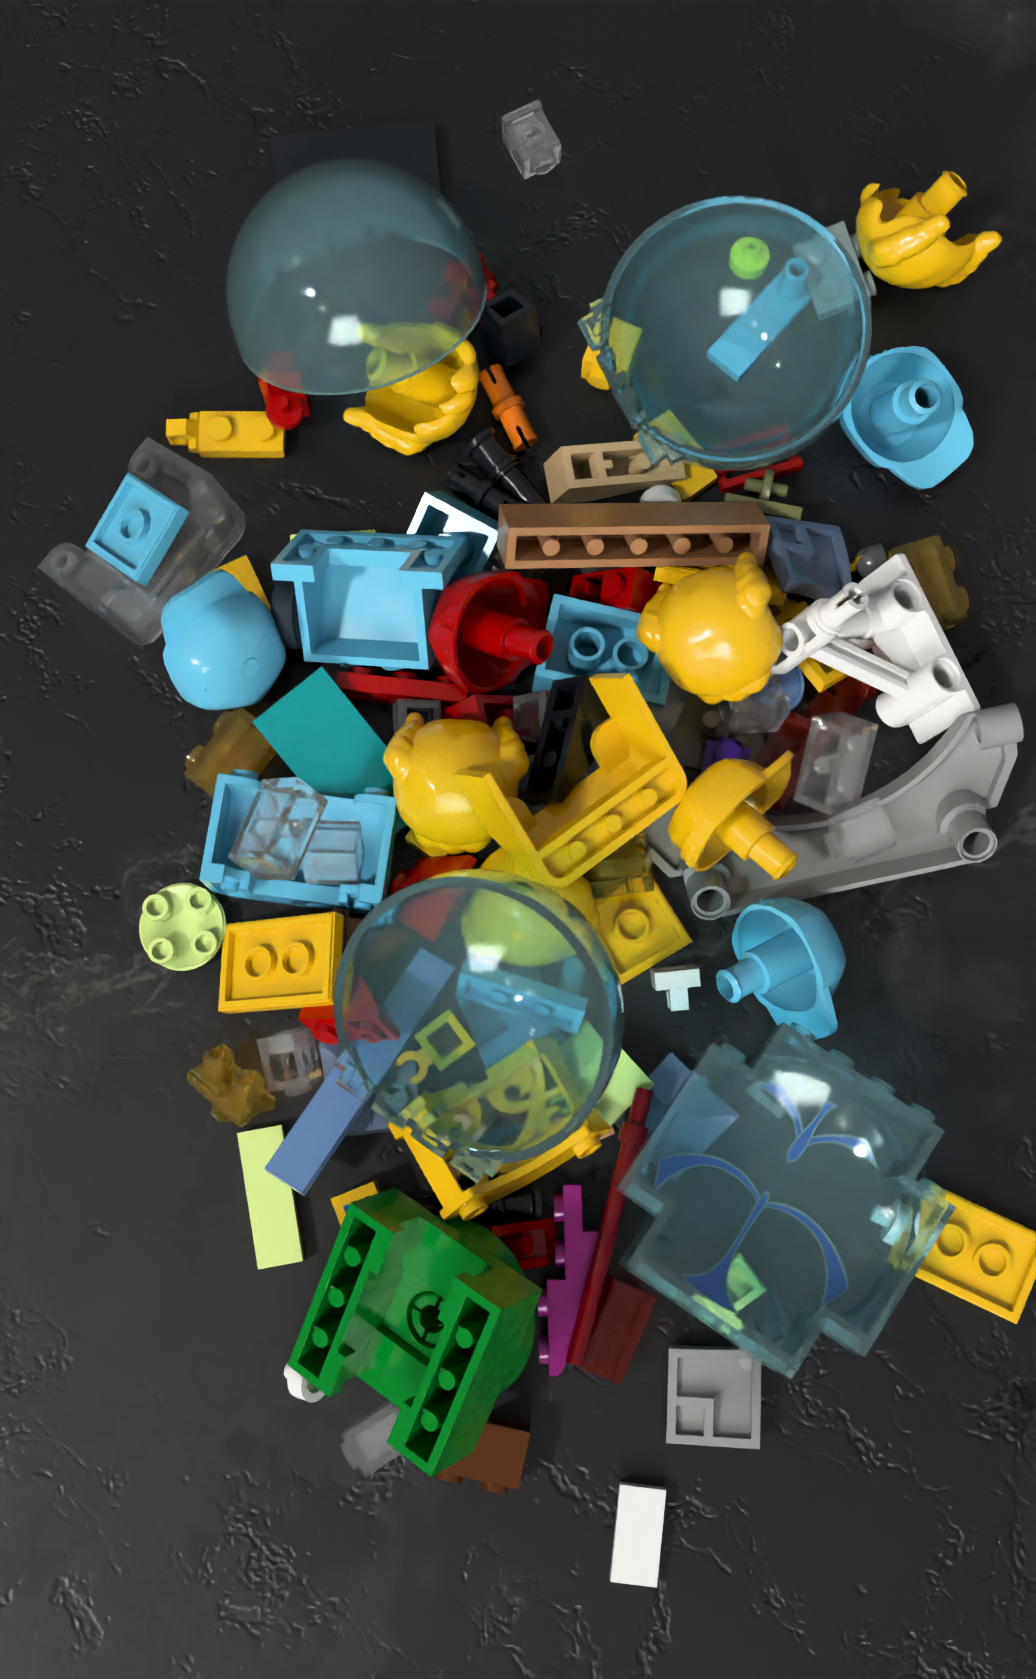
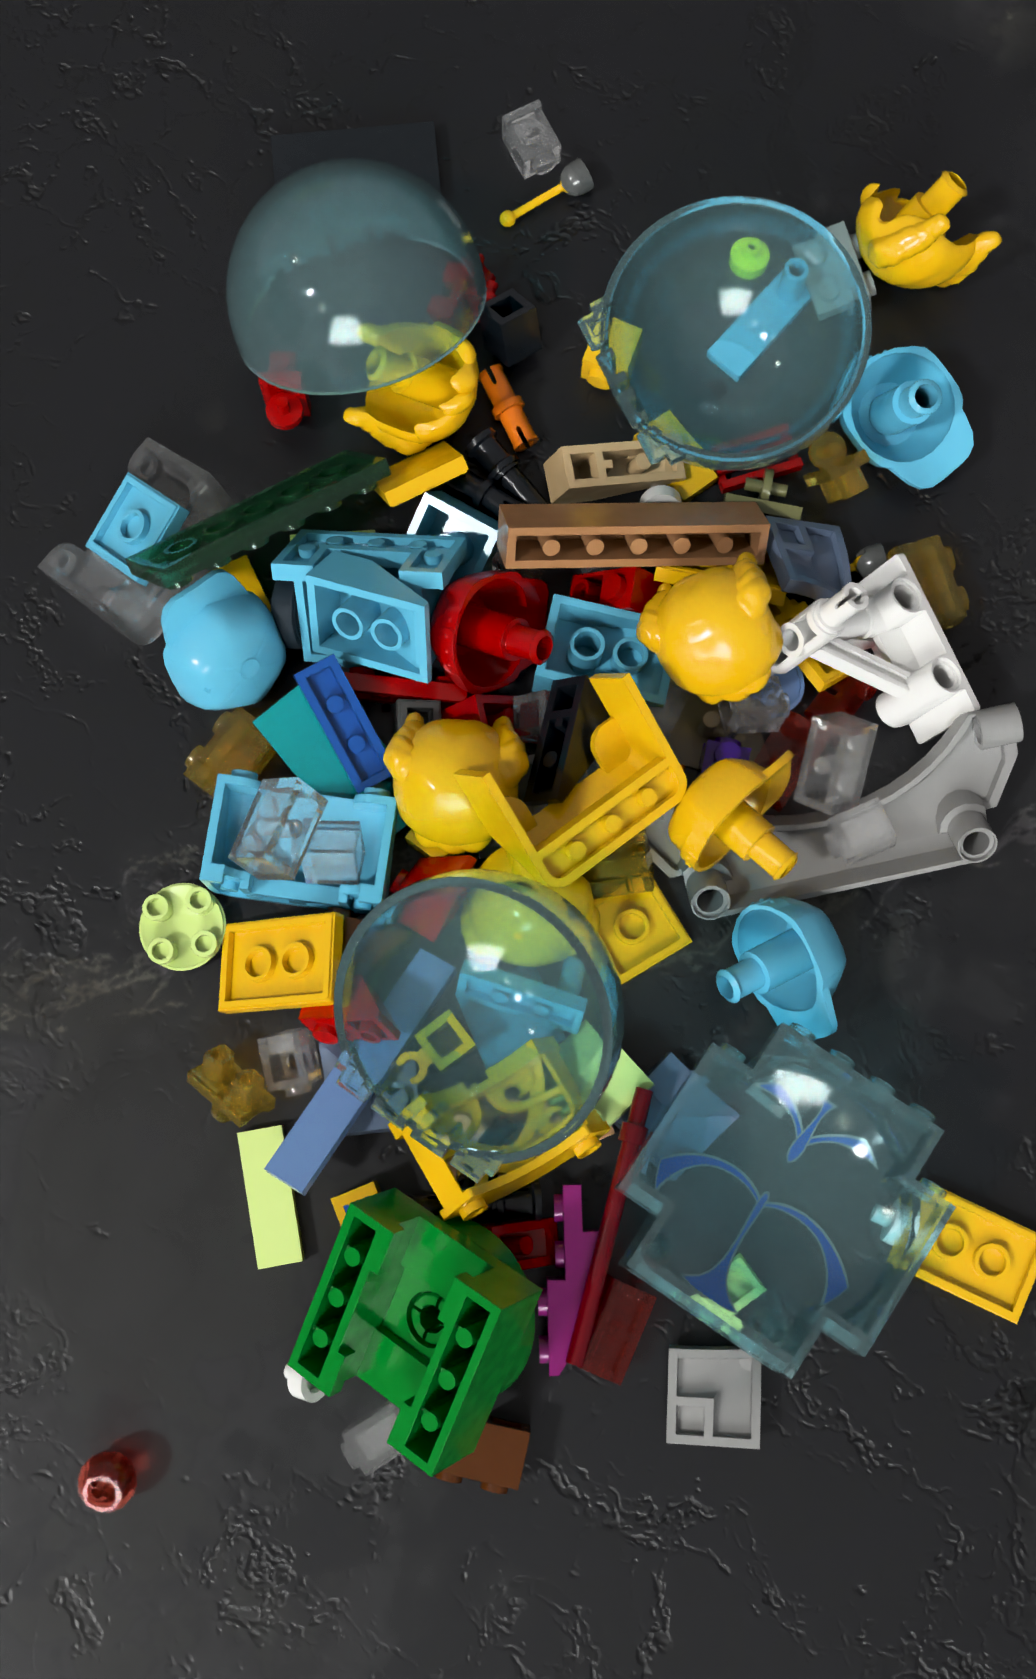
yellow hinge [166,411,286,458] -> none
white tile [609,1481,666,1588] -> none
white tile [650,964,701,1011] -> none
none -> clear red piece [78,1450,137,1513]
none -> clear green plate [125,450,391,590]
none -> blue plate [293,654,392,794]
none -> medium azure slope [306,550,432,684]
none -> yellow tile [368,440,469,507]
none -> hinge [499,158,594,227]
none -> clear yellow hips [803,431,870,504]

